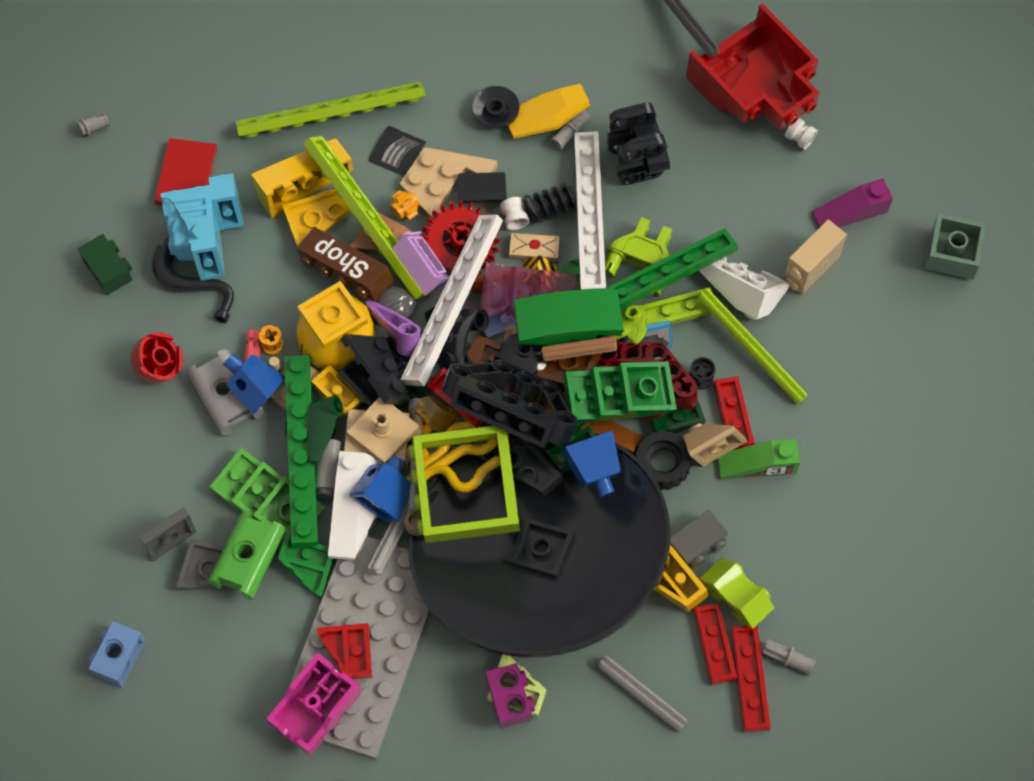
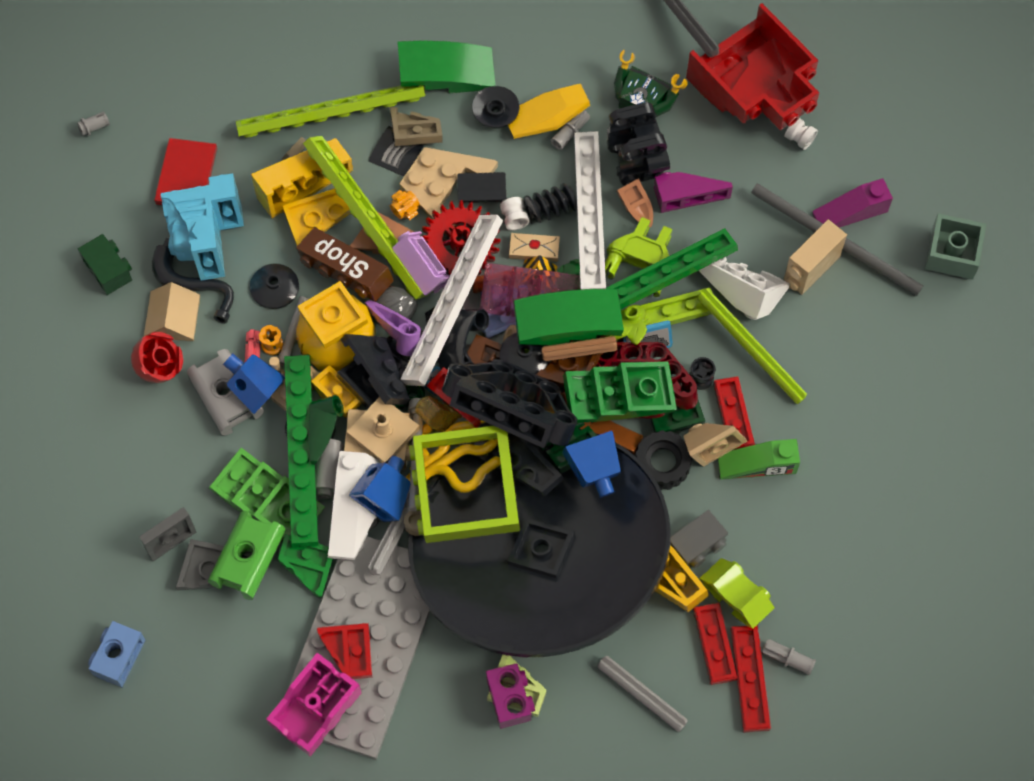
none -> tan slope [144,282,200,341]
none -> black dish [250,264,299,309]
none -> light grey bar [278,296,309,366]
none -> dark tan tile [282,137,306,160]
none -> dark tan wing [390,107,442,146]
none -> green slope [397,41,495,93]
none -> dark green torso [614,50,688,117]
none -> nougat plate [616,179,653,227]
none -> magenta slope [654,172,733,213]
none -> dark grey piece [751,183,923,296]

